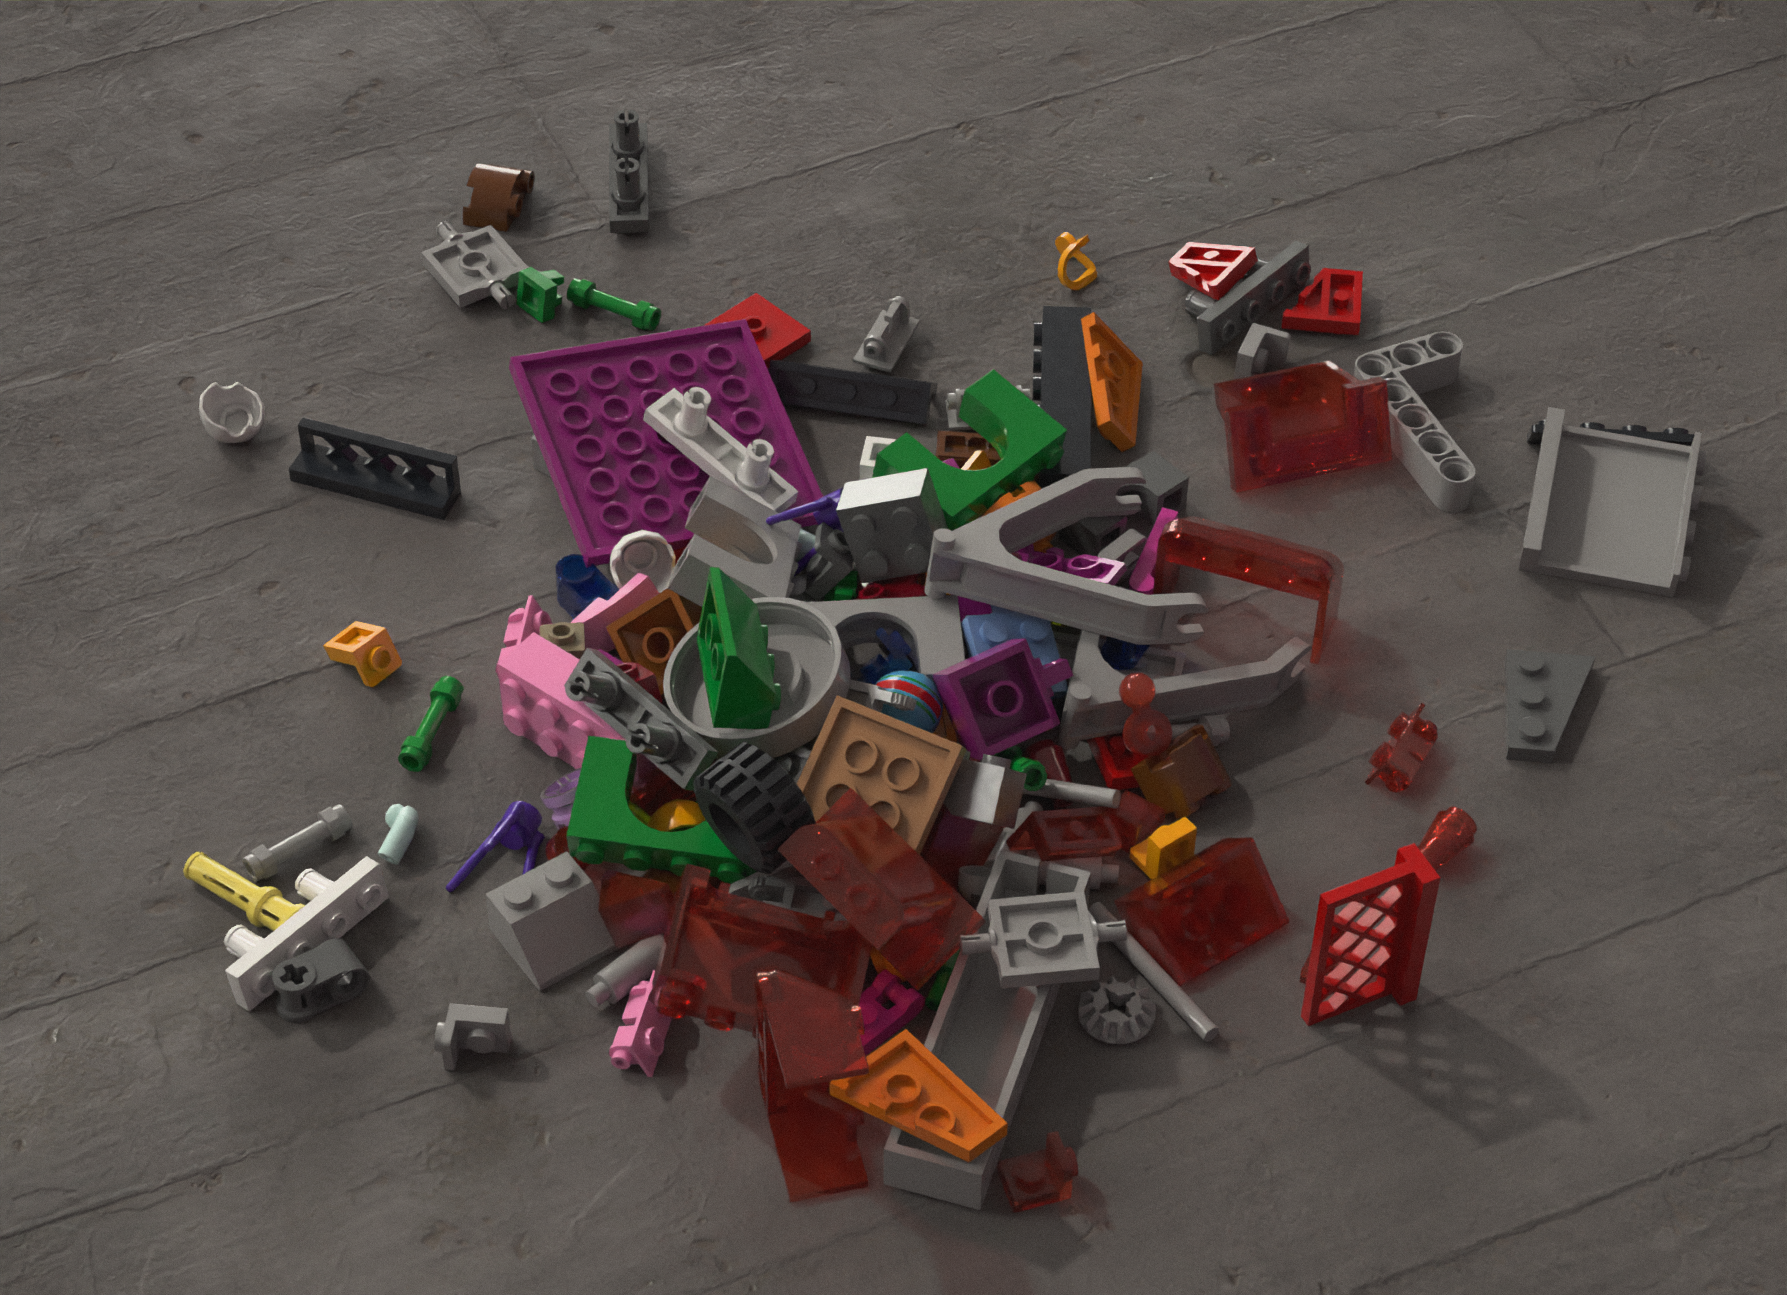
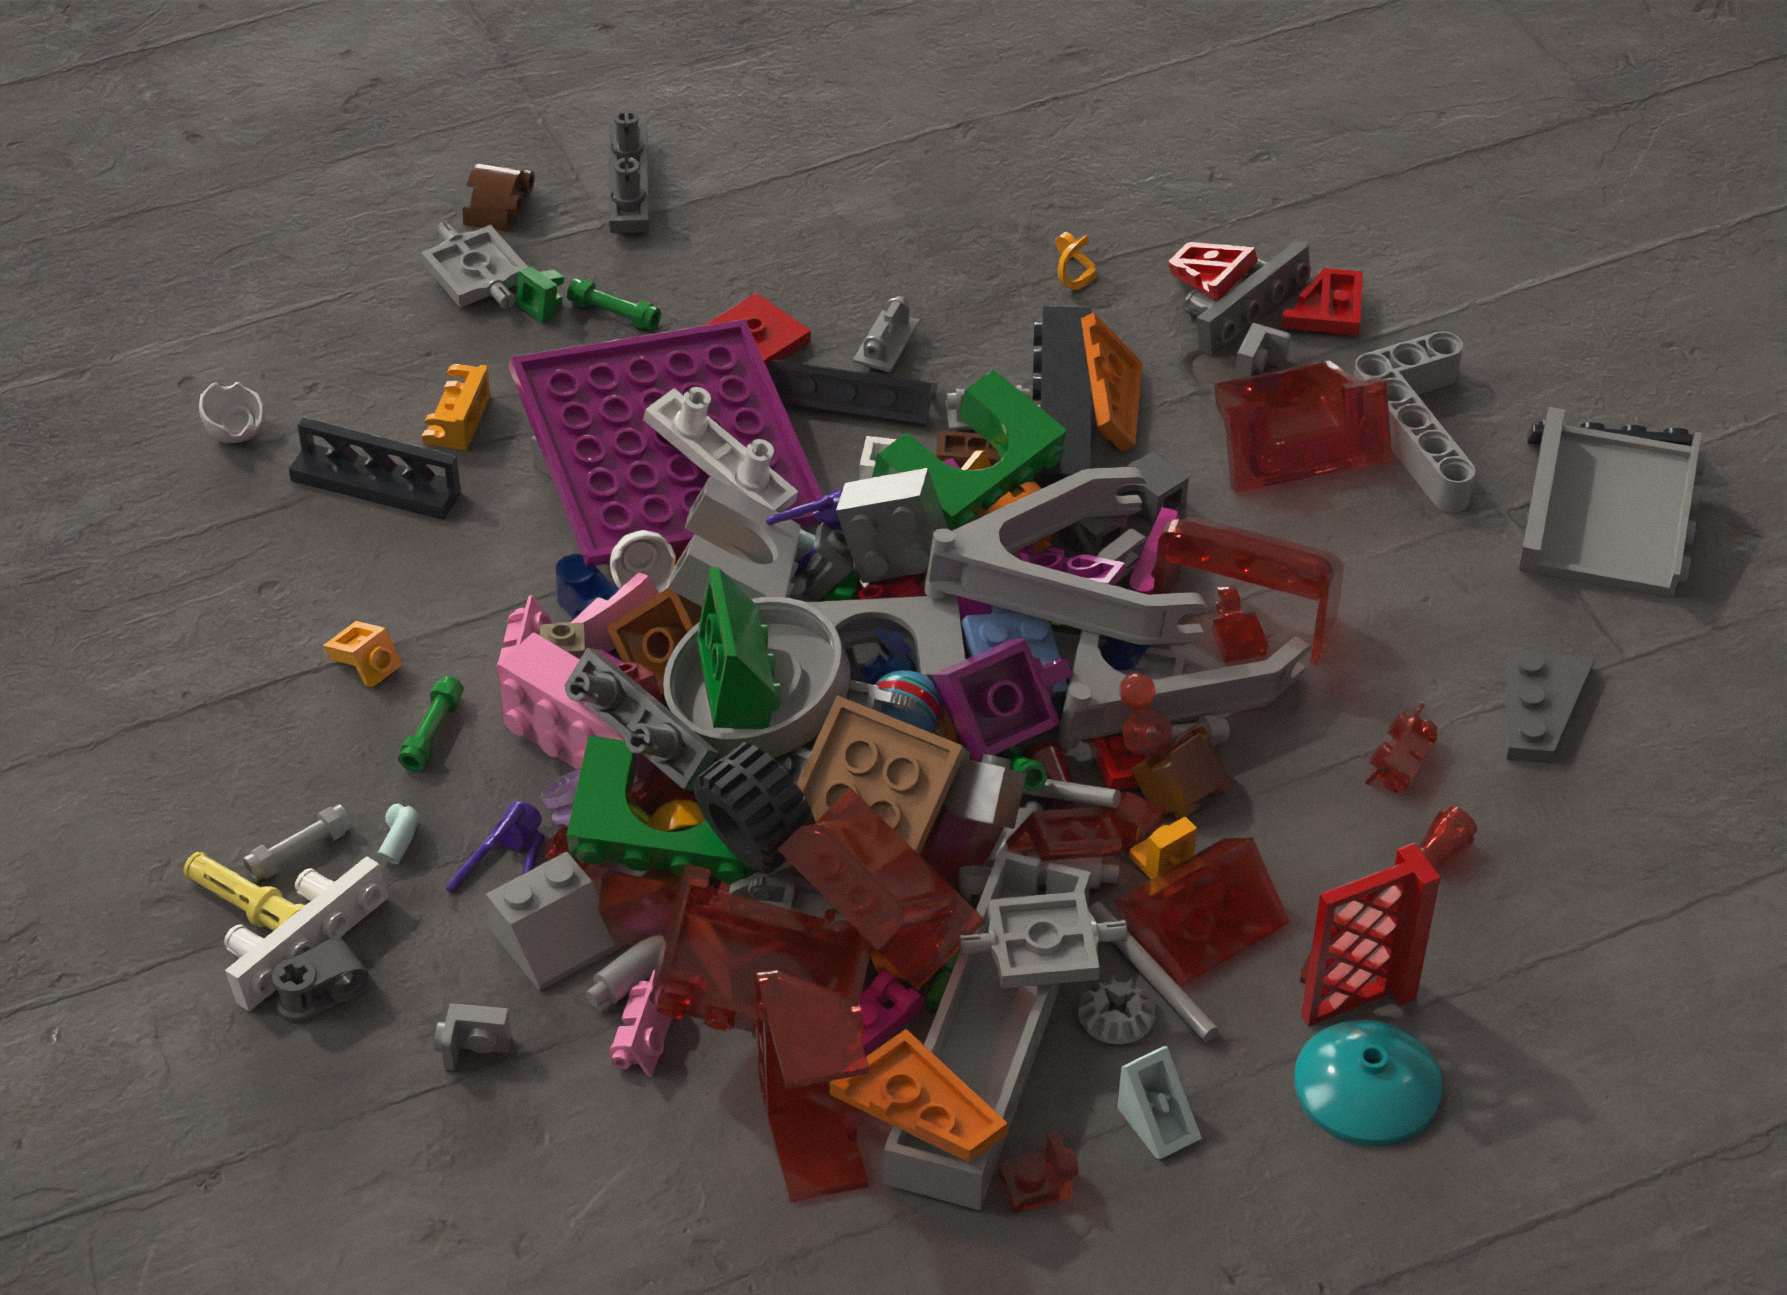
none -> light orange hinge [422,364,491,451]
none -> light aqua slope [1117,1046,1202,1159]
none -> clear red plate [1212,585,1268,663]
none -> teal dish [1294,1020,1443,1146]

